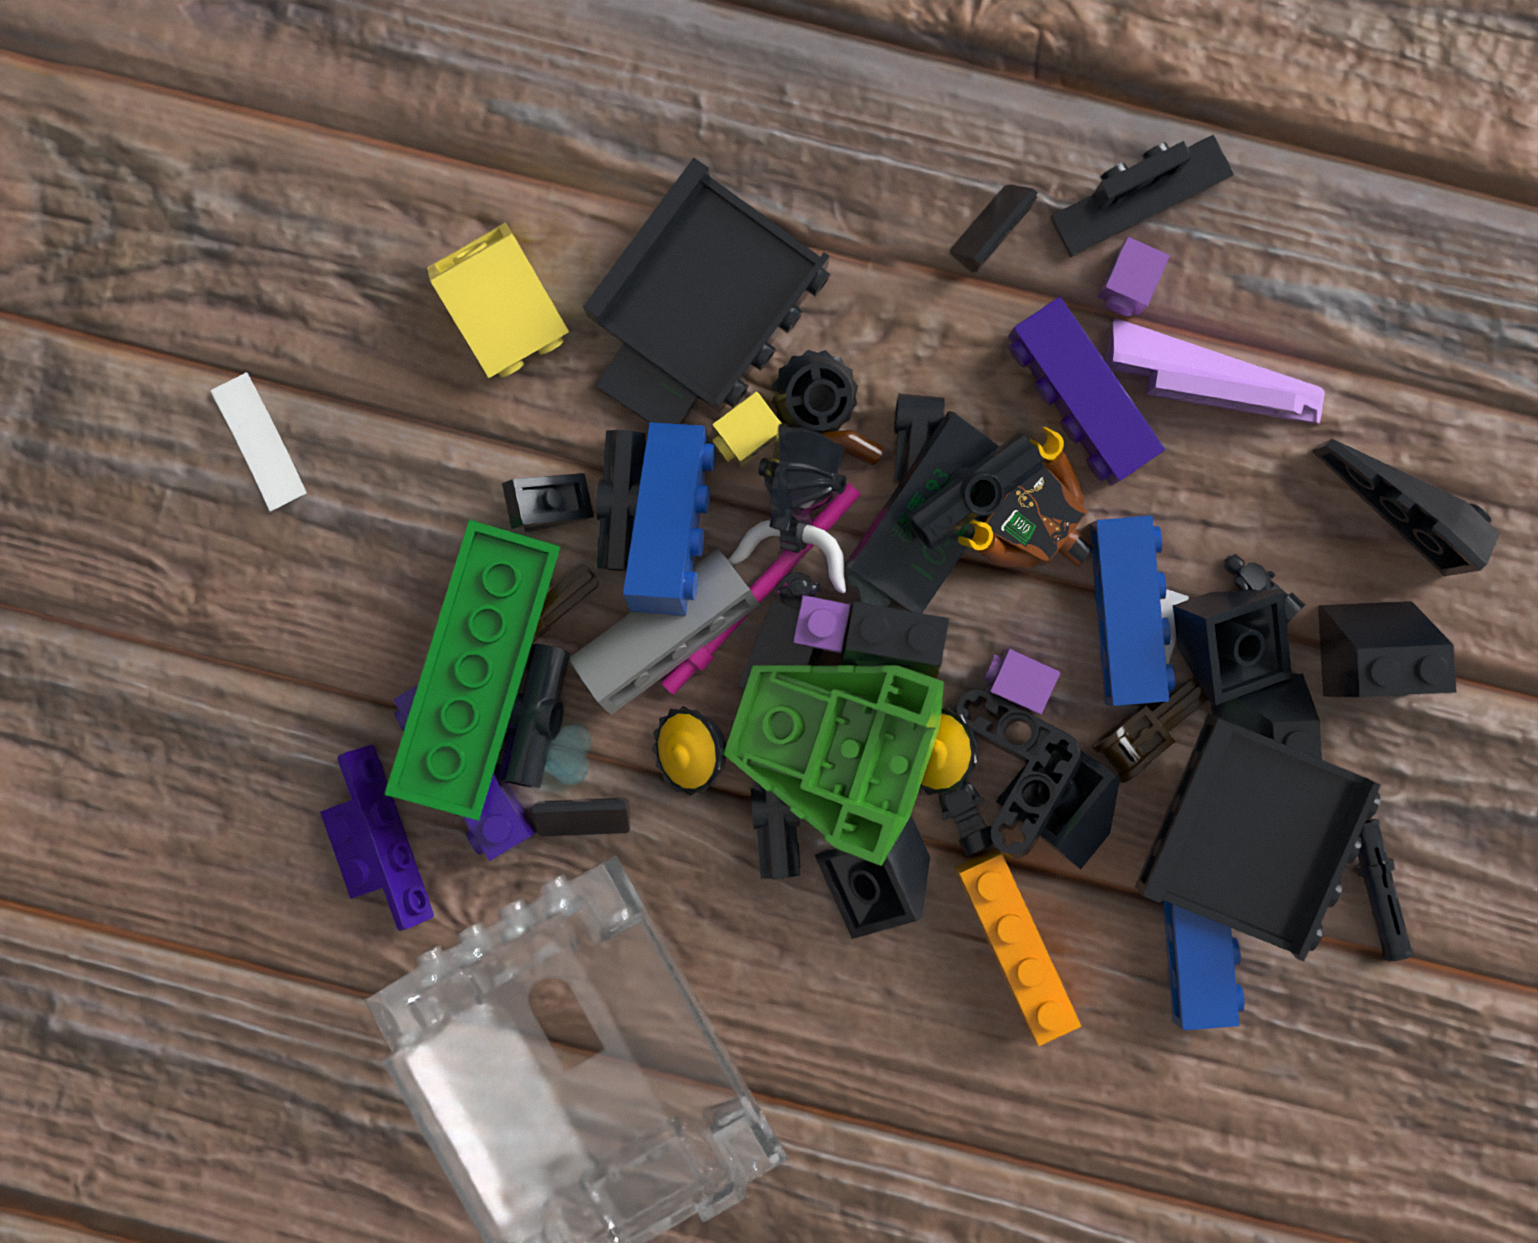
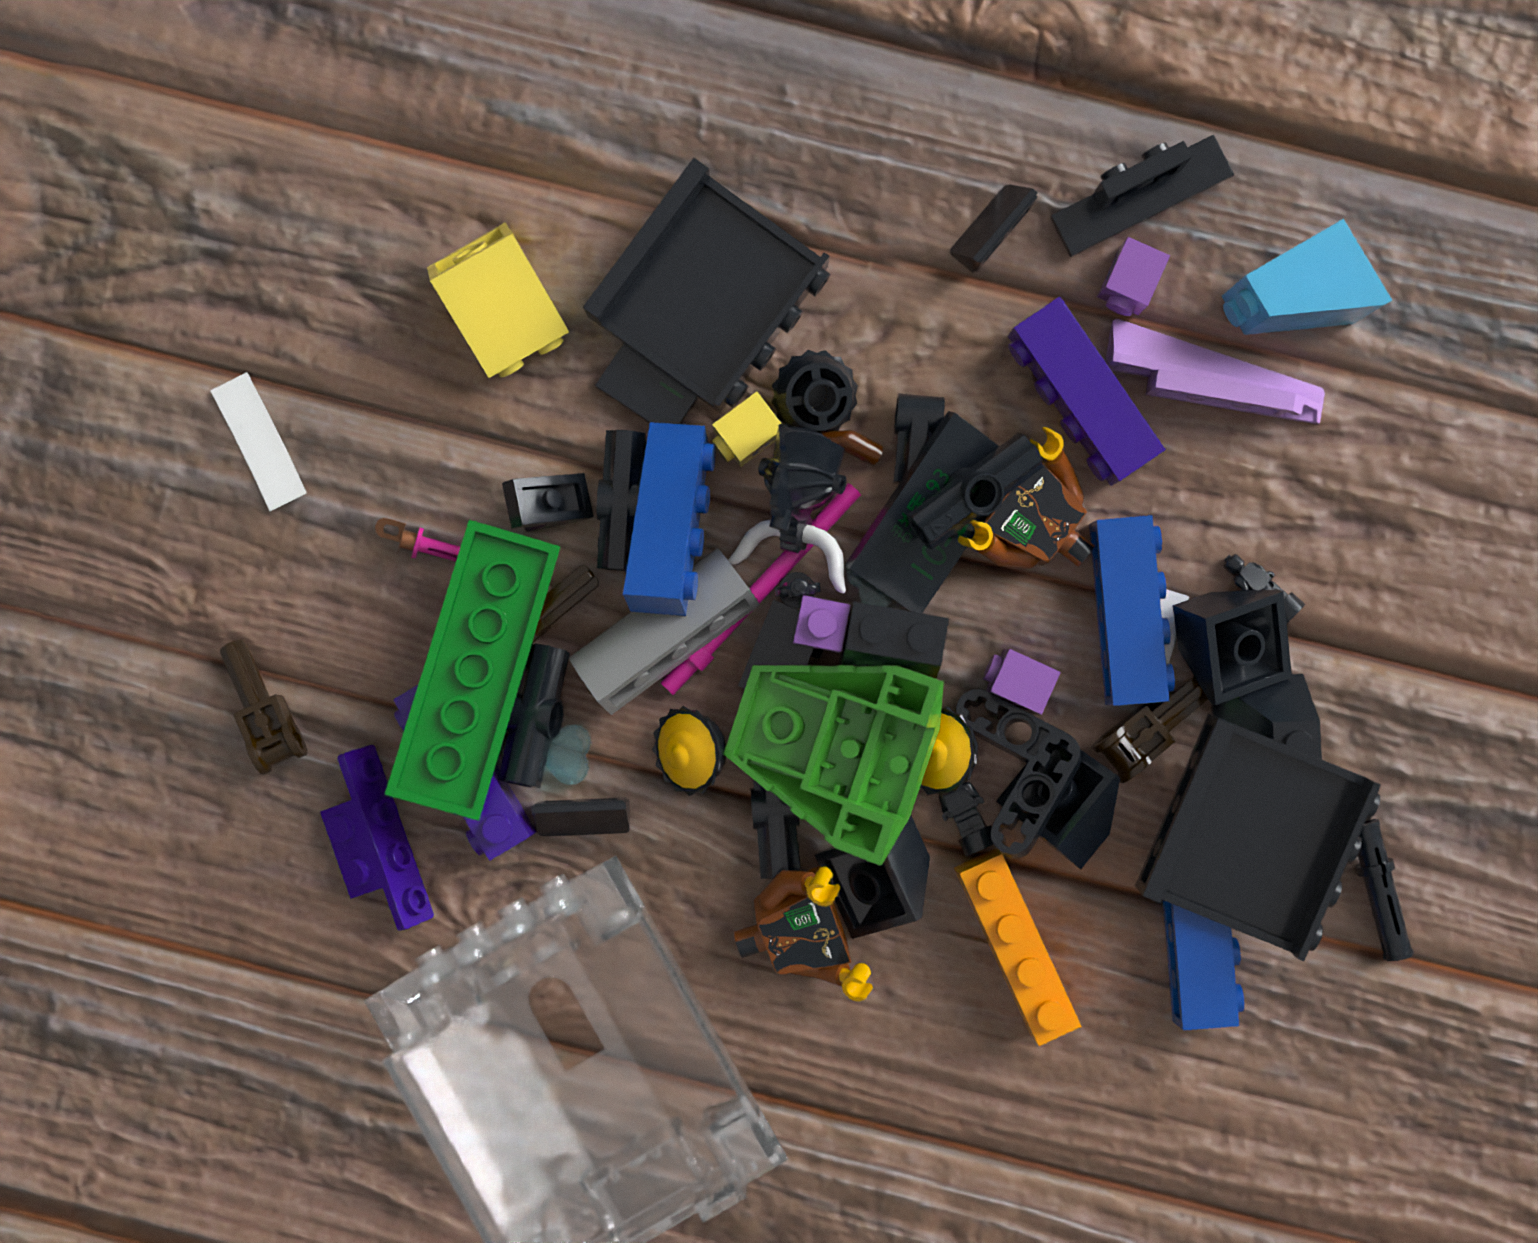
black wedge [1312,439,1500,577] -> none
black slope [1318,601,1457,697] -> none
none -> dark brown connector [220,639,307,775]
none -> piece [375,517,460,562]
none -> torso [734,866,873,1001]
none -> medium azure slope [1221,219,1392,335]

